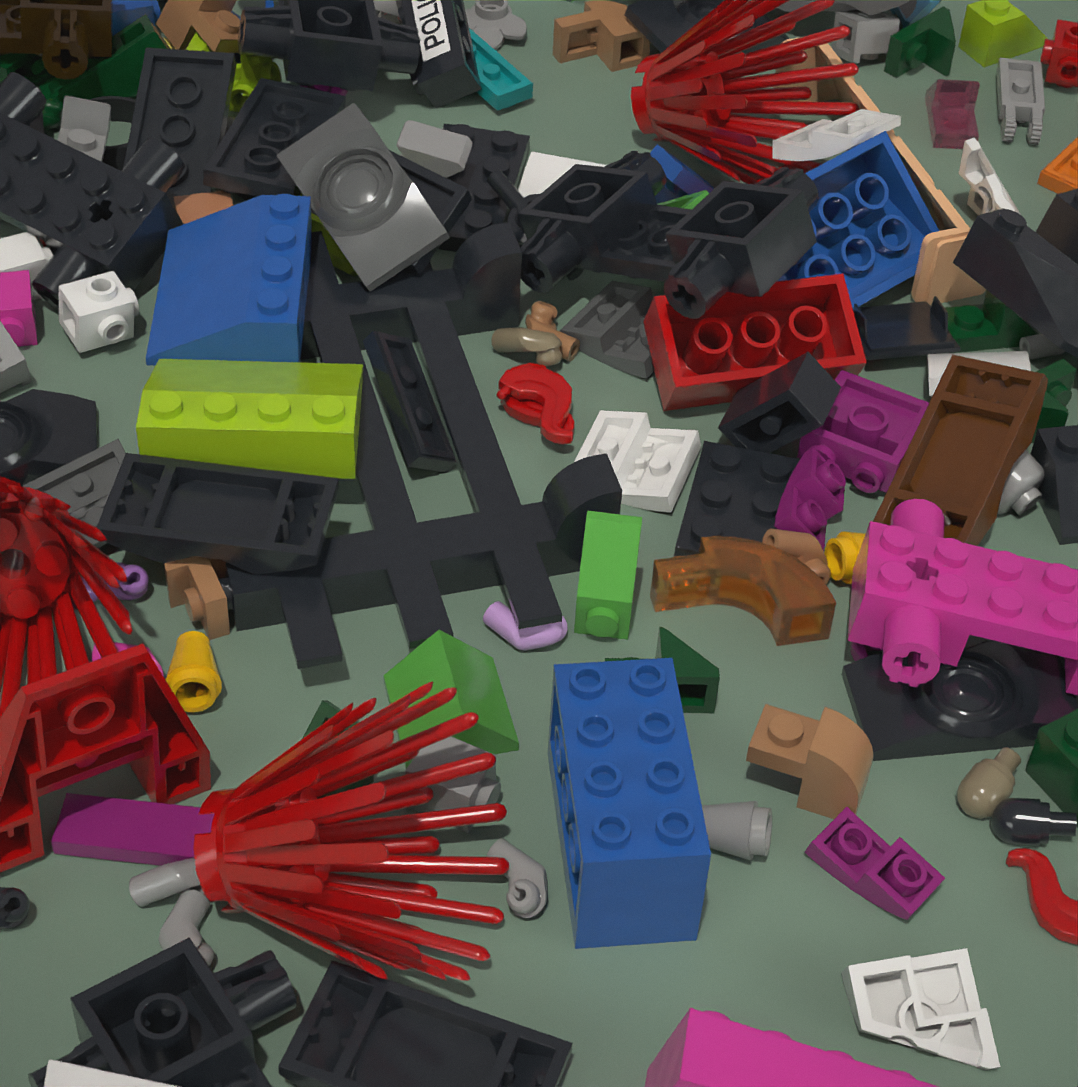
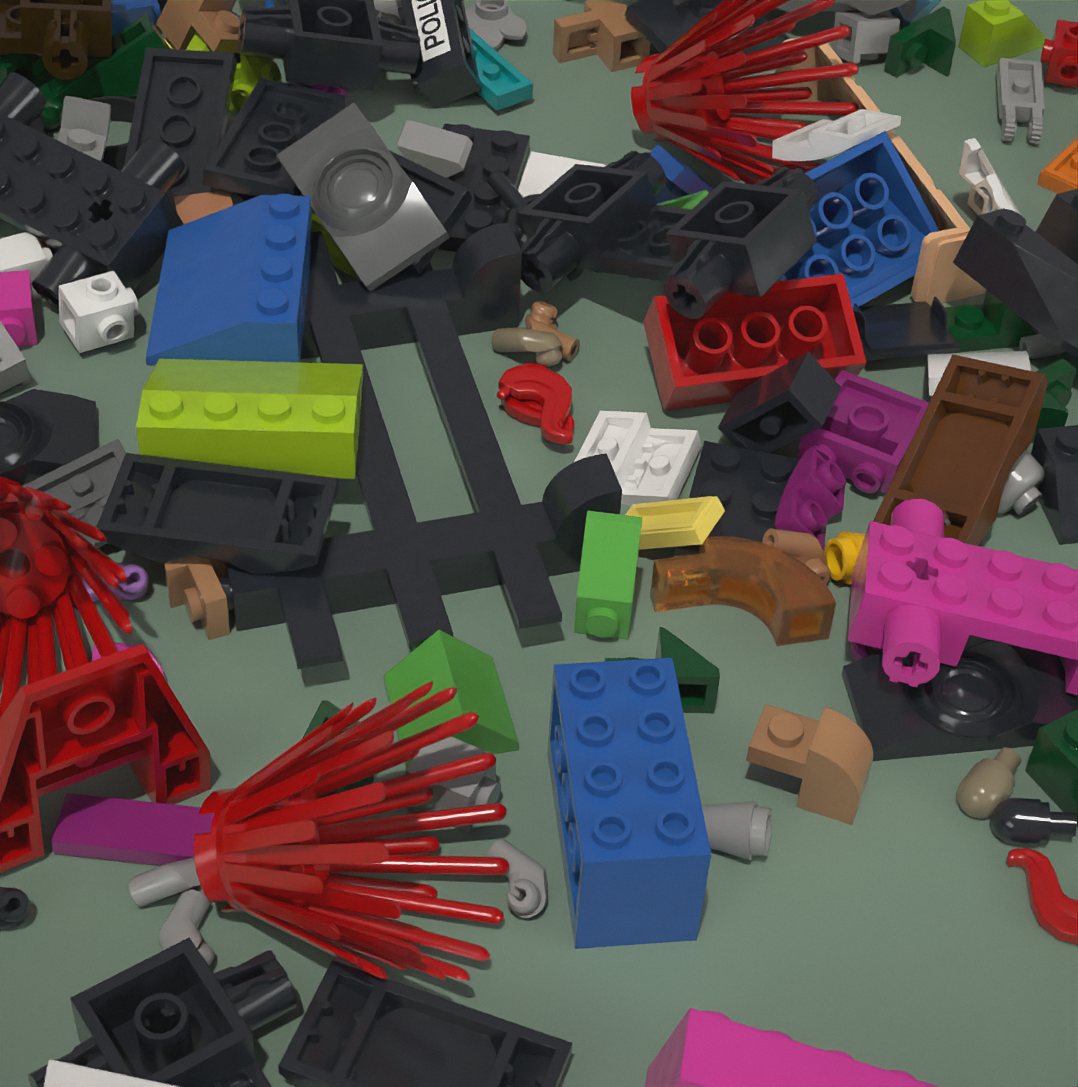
yellow cone [165,631,222,712] -> none
black tile [363,331,457,473] -> none
lavender arm [483,601,568,651] -> none
dark grey slope [560,280,654,378] -> none
magenta slope [804,807,945,920] -> none
white slope [841,948,1000,1070] -> none
clear pink slope [925,79,980,149] -> none
none -> light yellow tile [625,496,725,550]

